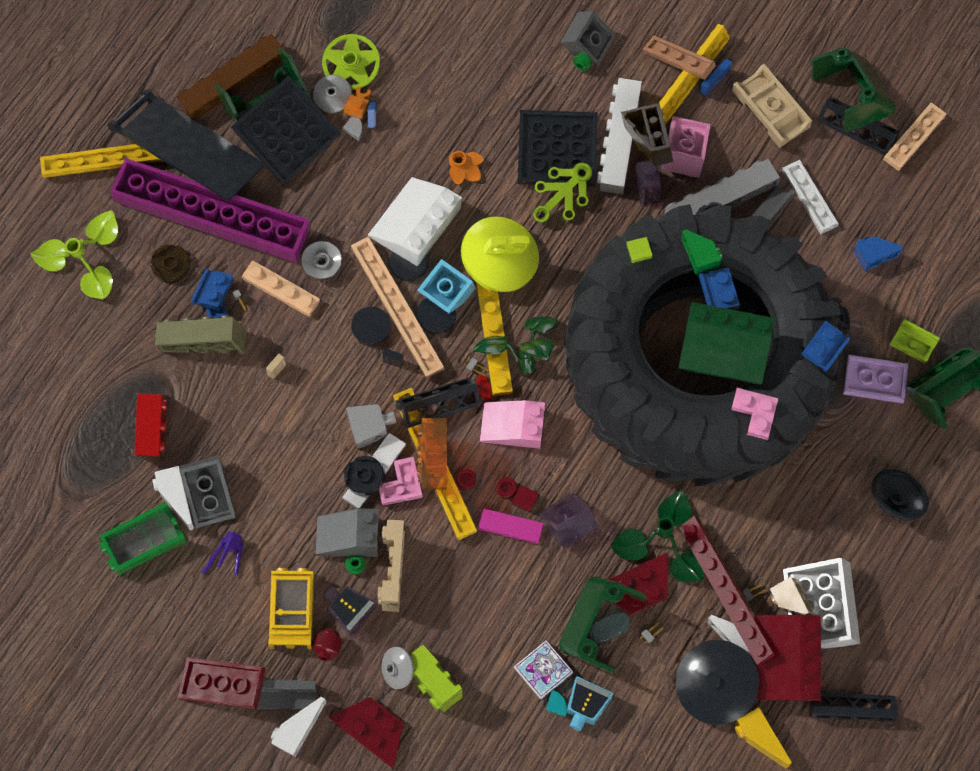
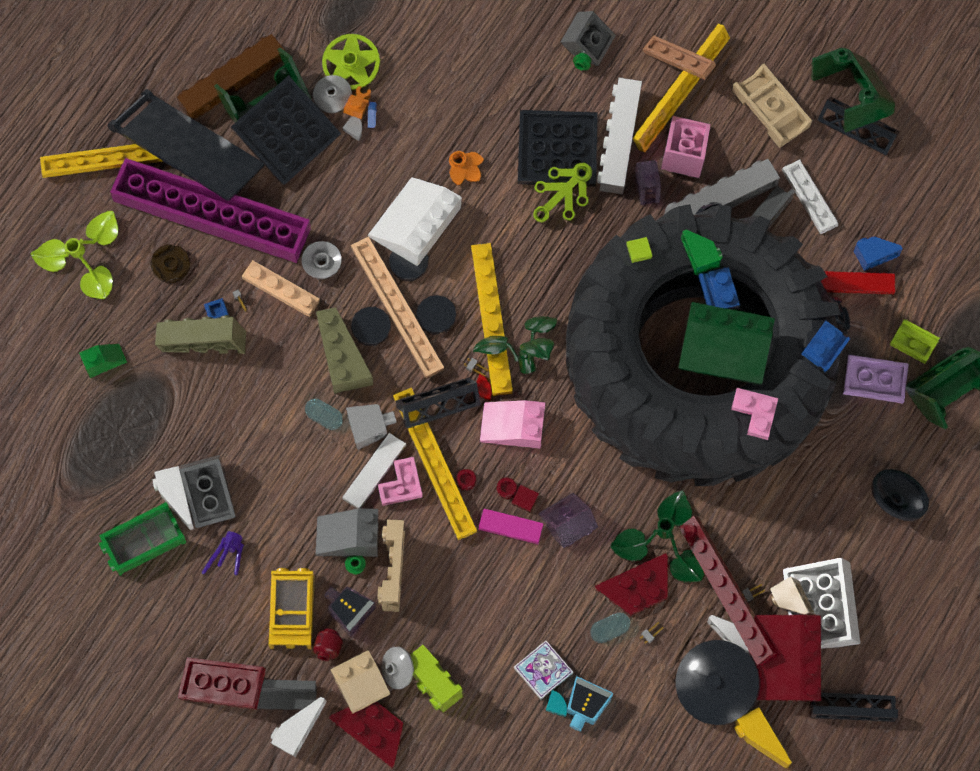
red wedge [134,394,168,456] -> none
blue plate [191,268,234,311] -> none
tan tile [266,354,286,379] -> none
black tile [344,456,385,496] -> none
black tile [382,349,404,368] -> none
medium azure slope [417,259,475,314] -> none
clear orange brick [417,418,447,490] -> none
neon yellow bracket [461,217,539,292] -> none
dark green windscreen [559,577,647,676] -> none
dark brown wedge [621,103,674,166] -> none
blue tile [700,59,732,97] -> none
light nougat plate [883,103,947,171] -> none
none -> green slope [79,344,127,378]
none -> clear light blue tile [305,399,343,430]
none -> olive wedge [316,307,373,394]
none -> tan slope [331,651,390,714]
none -> red tile [821,271,895,295]

